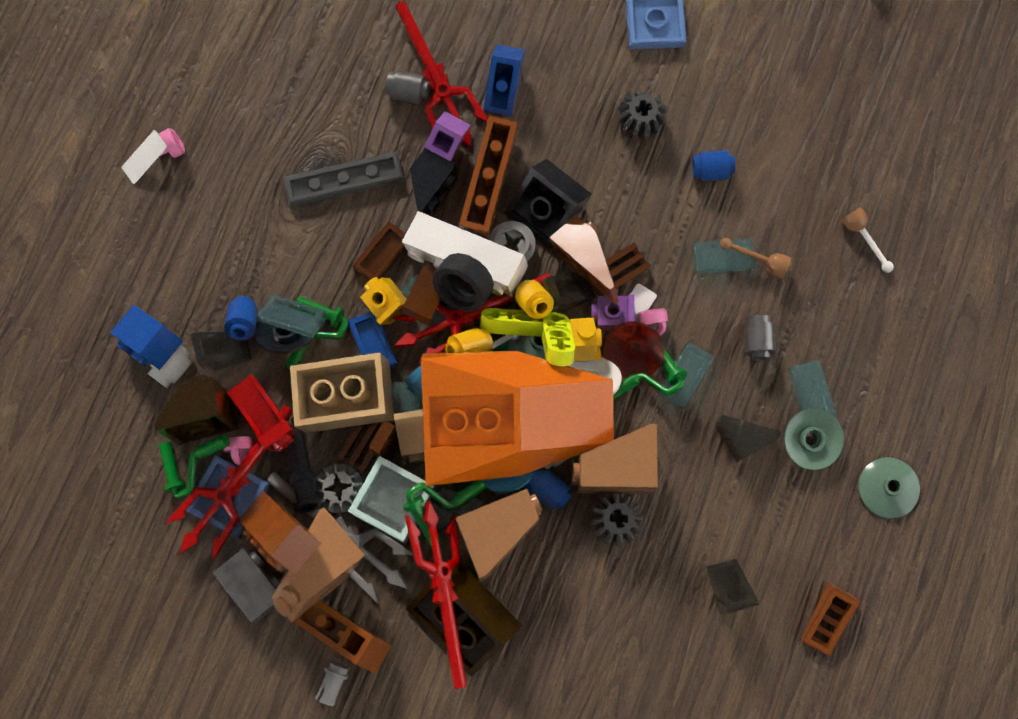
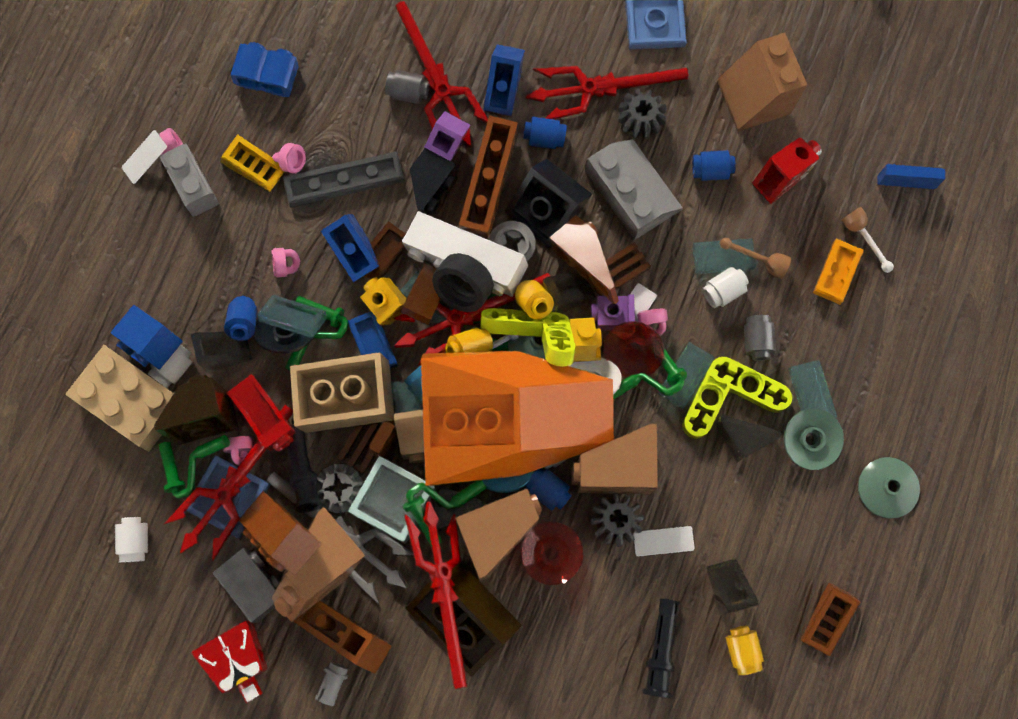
none -> tan brick [65,345,174,452]
none -> white brick [115,517,148,562]
none -> light grey brick [160,144,219,217]
none -> red torso [191,620,268,703]
none -> yellow slope [220,134,284,192]
none -> blue brick [231,42,299,97]
none -> bright pink tile [271,248,300,278]
none -> bright pink tile [272,143,306,174]
none -> blue slope [321,214,379,282]
none -> clear red dish [521,522,583,585]
none -> blue brick [523,116,567,149]
none -> red piece [526,66,689,120]
none -> light grey slope [585,139,683,240]
none -> white sticker [633,526,695,556]
none -> black pin [642,598,680,699]
none -> neon yellow beam [682,357,792,439]
none -> white brick [702,267,749,308]
none -> medium nougat slope [717,32,807,131]
none -> yellow brick [725,625,764,675]
none -> red torso [752,138,822,204]
none -> light orange plate [813,238,864,305]
none -> blue tile [877,164,945,189]

